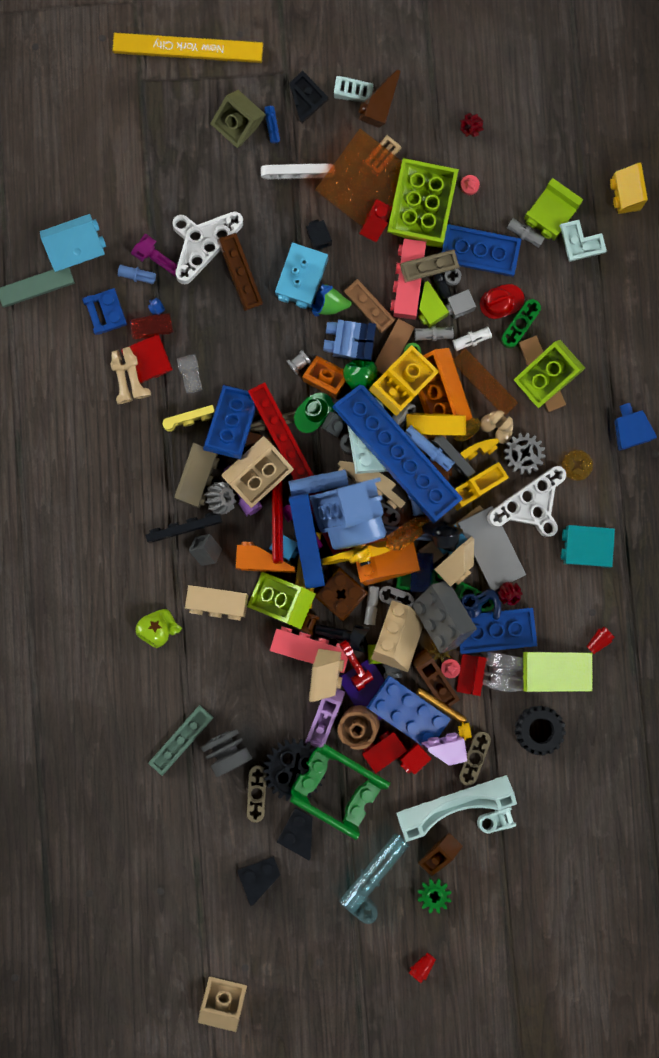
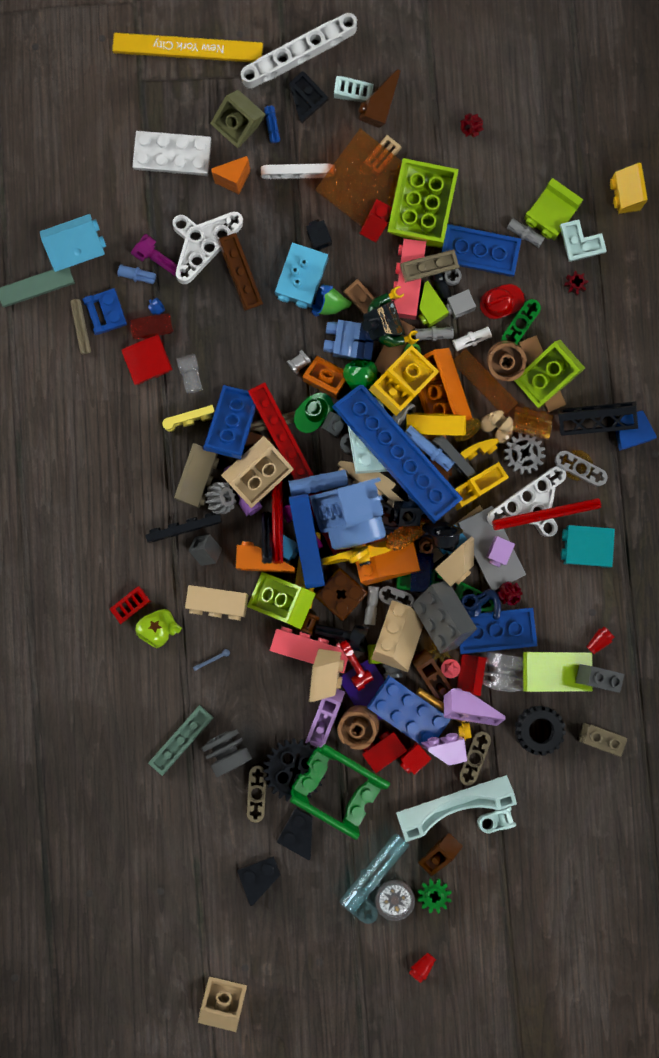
tan piece [110,347,151,404] -> none
coral tile [460,175,480,195] -> none
none -> dark tan axle [70,299,91,354]
none -> red slope [109,586,152,624]
none -> white plate [133,131,211,176]
none -> sand blue hinge [193,649,230,671]
none -> orange slope [211,156,250,194]
none -> white beam [241,13,357,89]
none -> black axle [262,512,273,564]
none -> torso [362,286,419,347]
none -> clear piece [375,879,415,921]
none -> black brick [391,501,422,526]
none -> reddish brown pin [419,537,434,554]
none -> lavender slope [444,688,505,726]
none -> lavender brick [486,536,515,567]
none -> medium nougat brick [487,341,527,381]
none -> red axle [492,498,601,530]
none -> clear orange plate [512,406,553,440]
none -> light grey beam [555,451,608,487]
none -> black fence [558,401,638,436]
none -> dark red gear [564,271,588,296]
none -> dark grey brick [575,664,624,693]
none -> dark tan panel [577,723,627,757]

